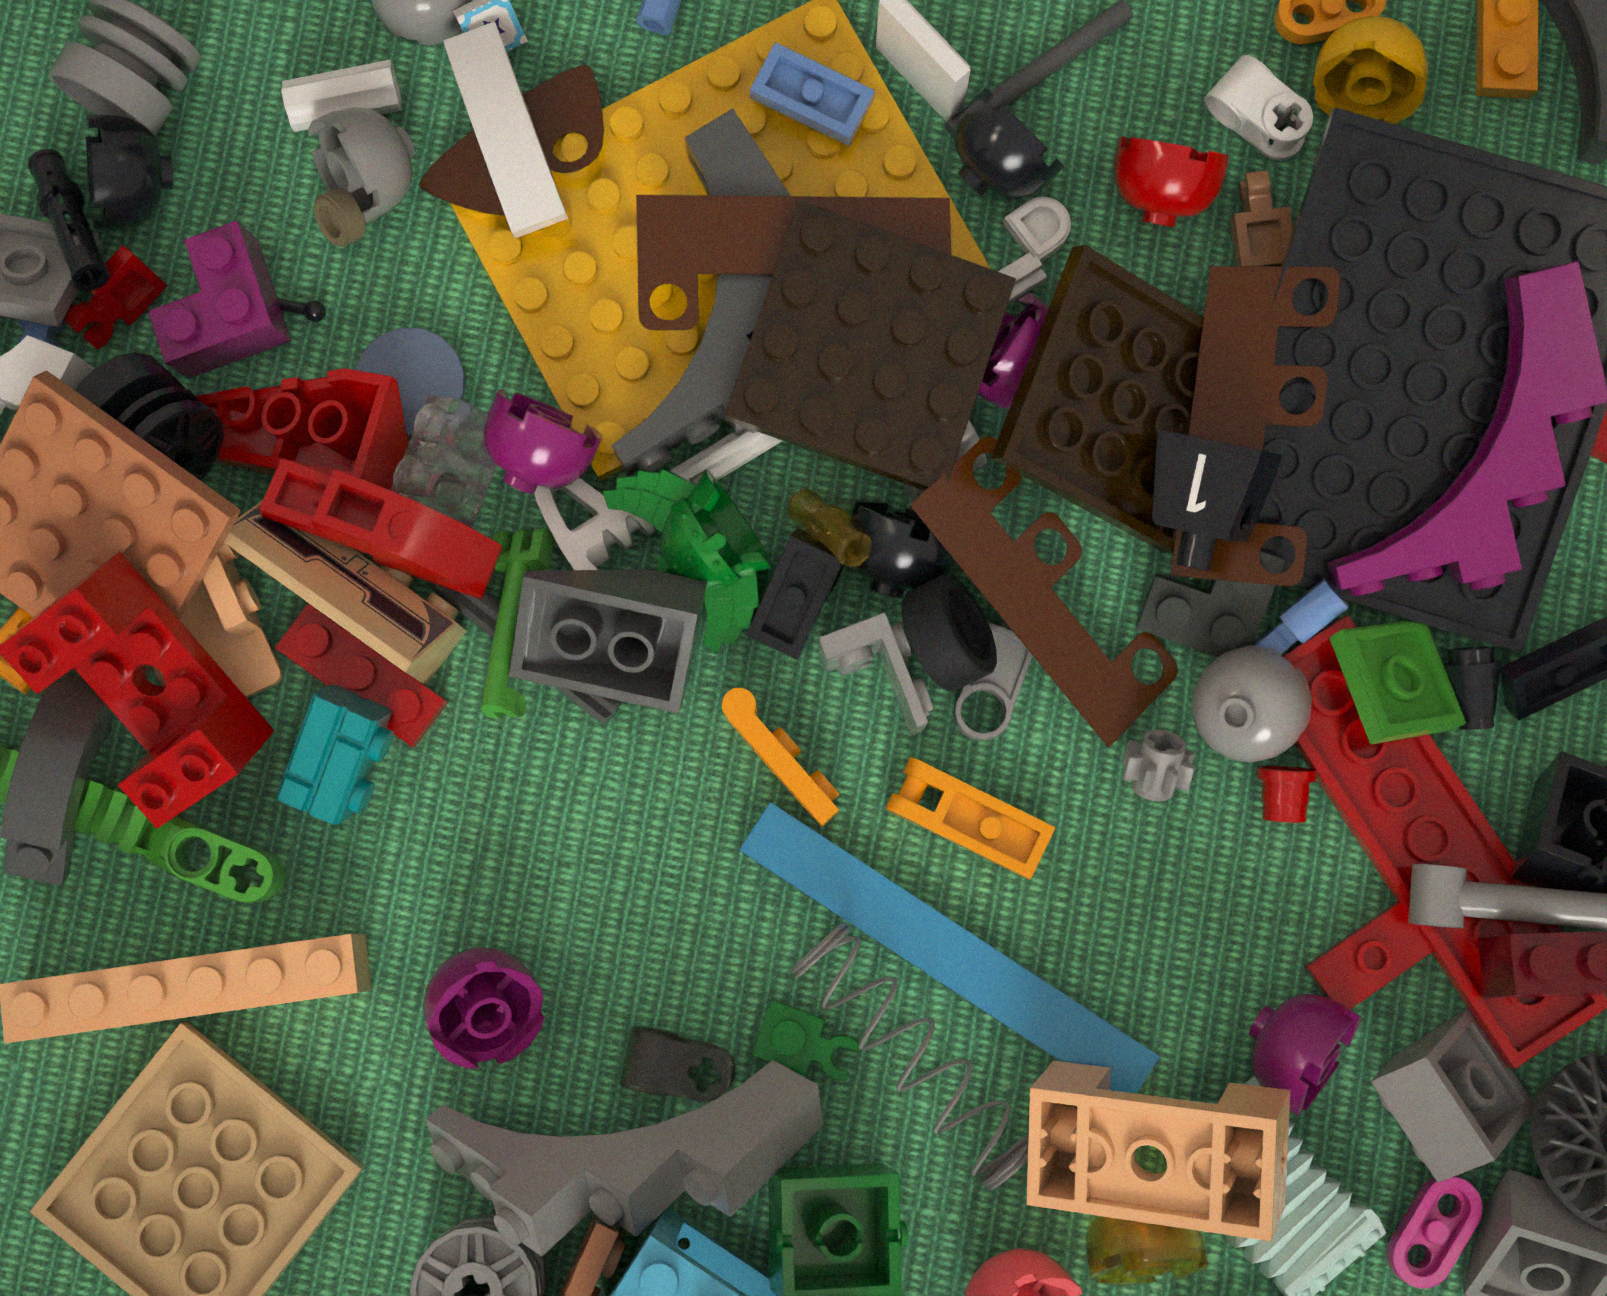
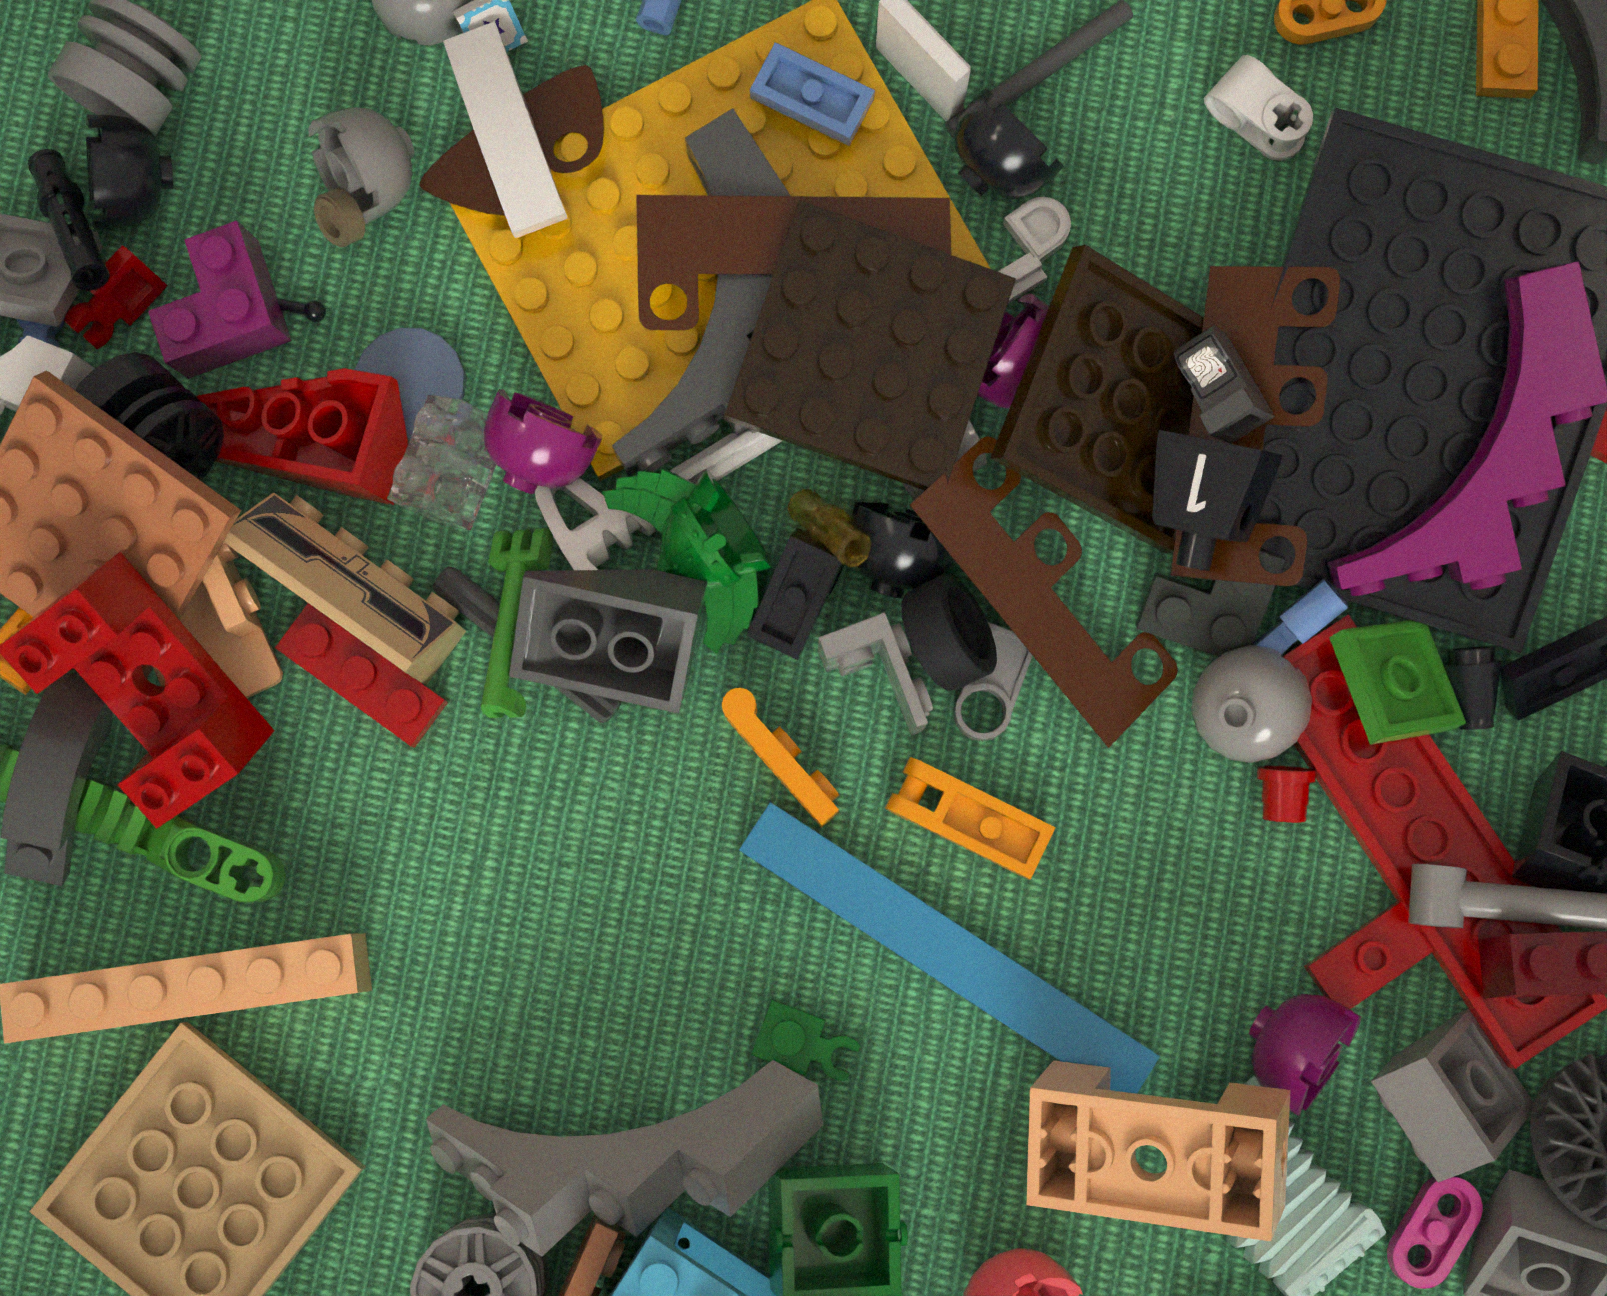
red slope [259,458,502,600] -> none
teal brick [276,684,394,825] -> none
white axle [281,60,402,132] -> none
magenta cylinder [423,947,544,1068] -> none
clear smoke piece [619,1026,736,1102] -> none
light grey piece [791,922,1029,1191] -> none
clear yellow cylinder [1086,1215,1209,1285] -> none
red cylinder [1114,136,1230,227] -> none
light grey gear [1122,729,1195,801] -> none
medium nougat plate [1230,170,1293,267] -> none
yellow cylinder [1313,16,1428,124] -> none
none -> dark grey leg [1174,325,1275,444]

